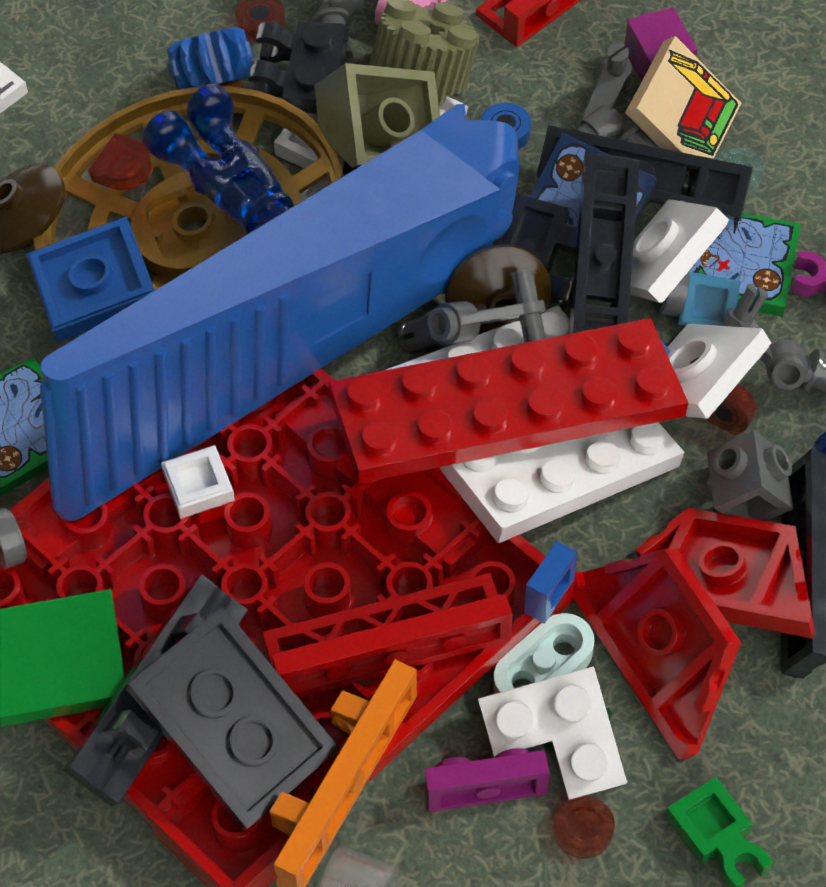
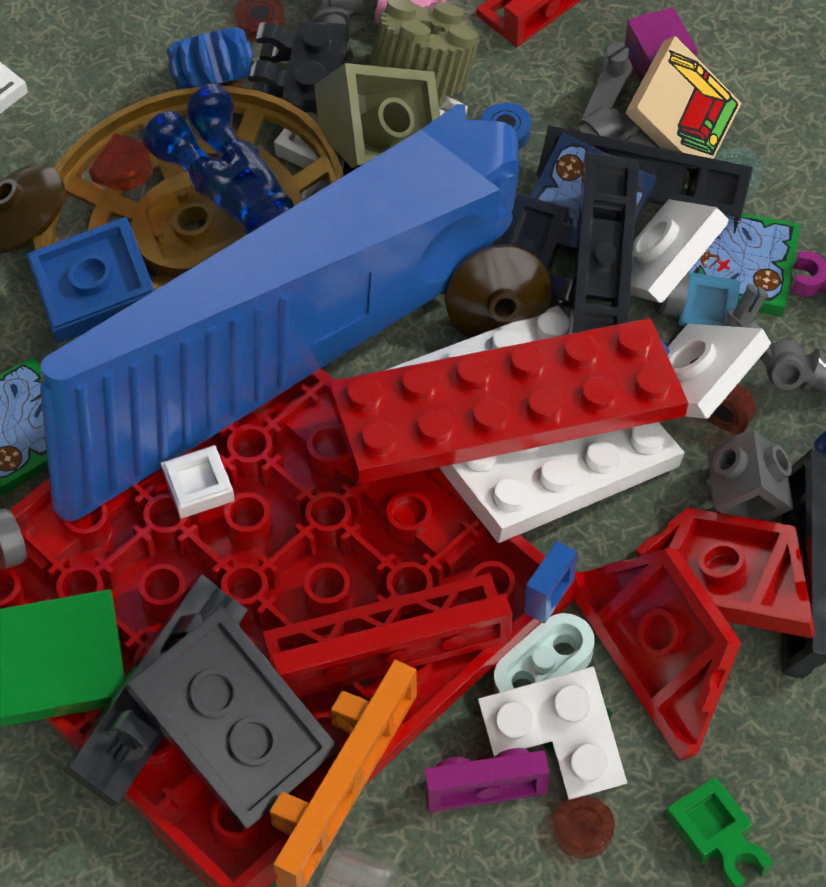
dark grey pin [398,269,546,354] -> none

